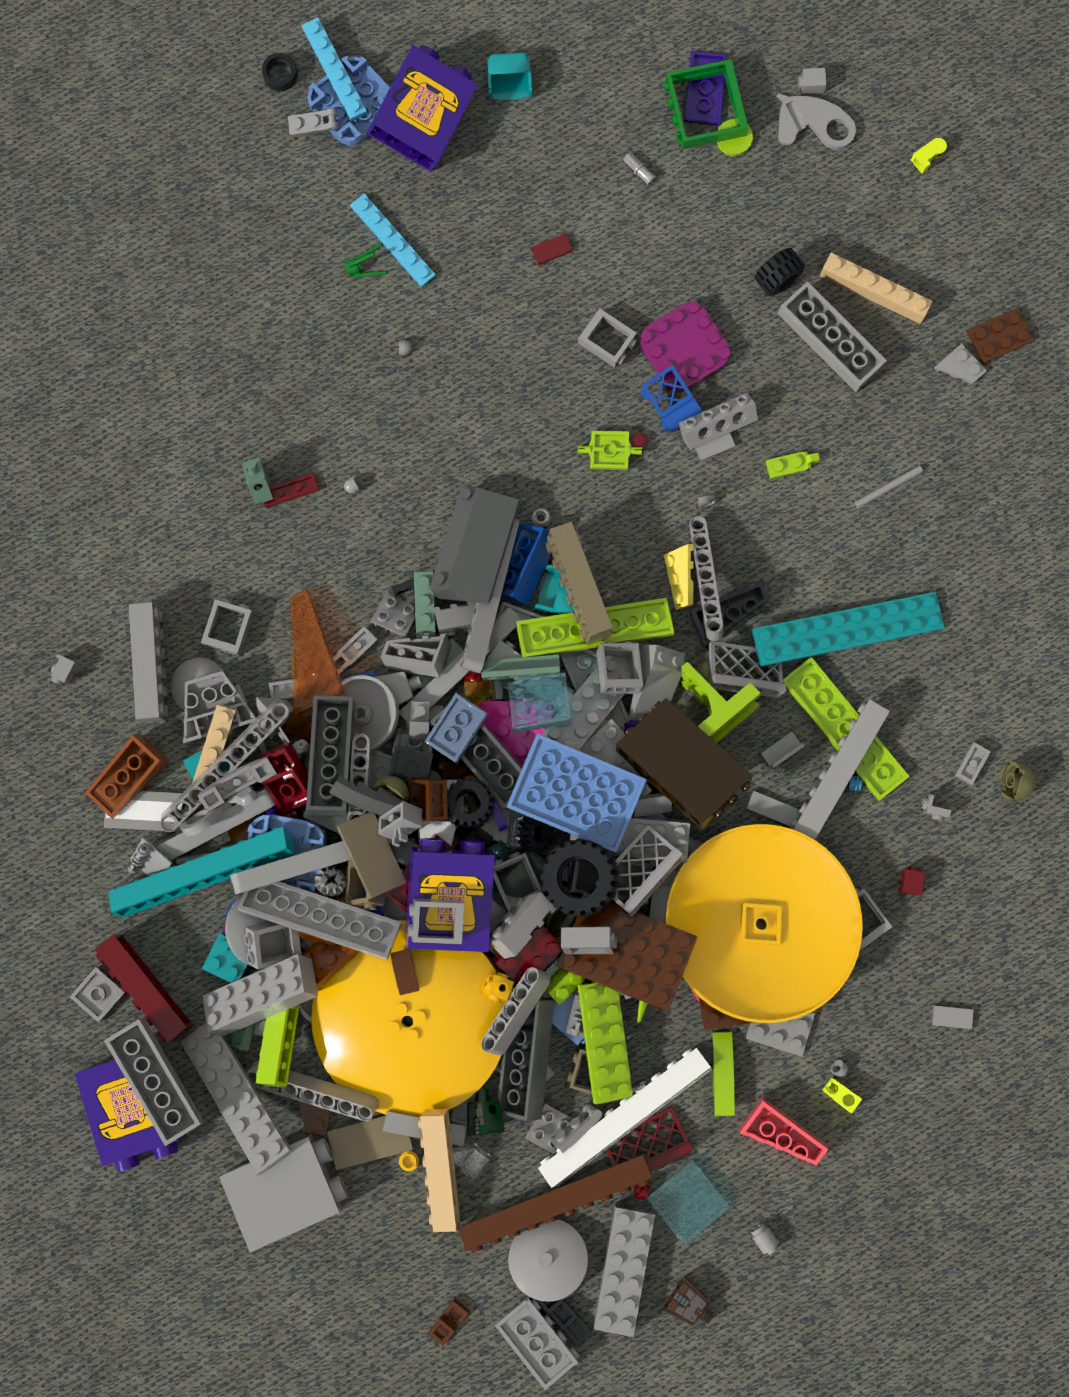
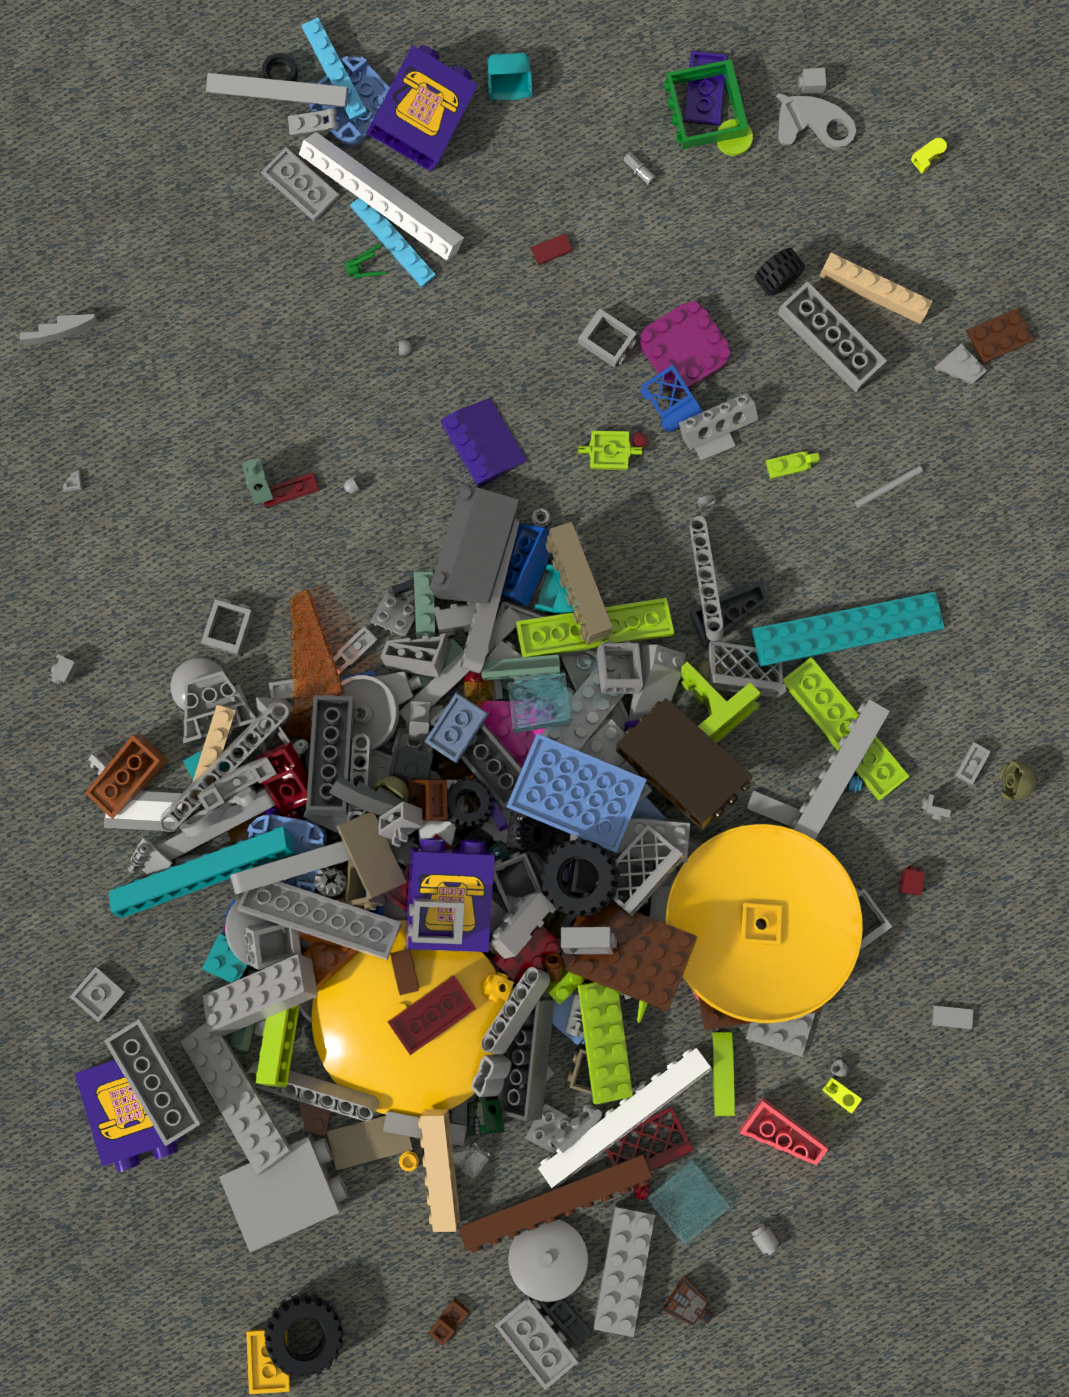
dark red brick [94,934,193,1043] -> none
light grey brick [129,602,169,723] -> none
light grey tile [633,793,672,817] -> none
light yellow wing [664,544,693,610] -> none
light grey panel [761,732,805,769] -> none
none -> light grey slope [20,314,99,345]
none -> light grey tile [63,471,83,493]
none -> light grey tile [88,749,113,775]
none -> light grey tile [206,73,349,107]
none -> yellow plate [246,1328,290,1394]
none -> light grey tile [261,147,340,222]
none -> black tyre [264,1294,344,1378]
none -> white brick [299,132,464,260]
none -> dark red plate [387,975,476,1055]
none -> dark purple slope [440,398,527,488]
none -> light grey brick [471,1054,511,1097]
none -> reddish brown cone [544,953,564,982]

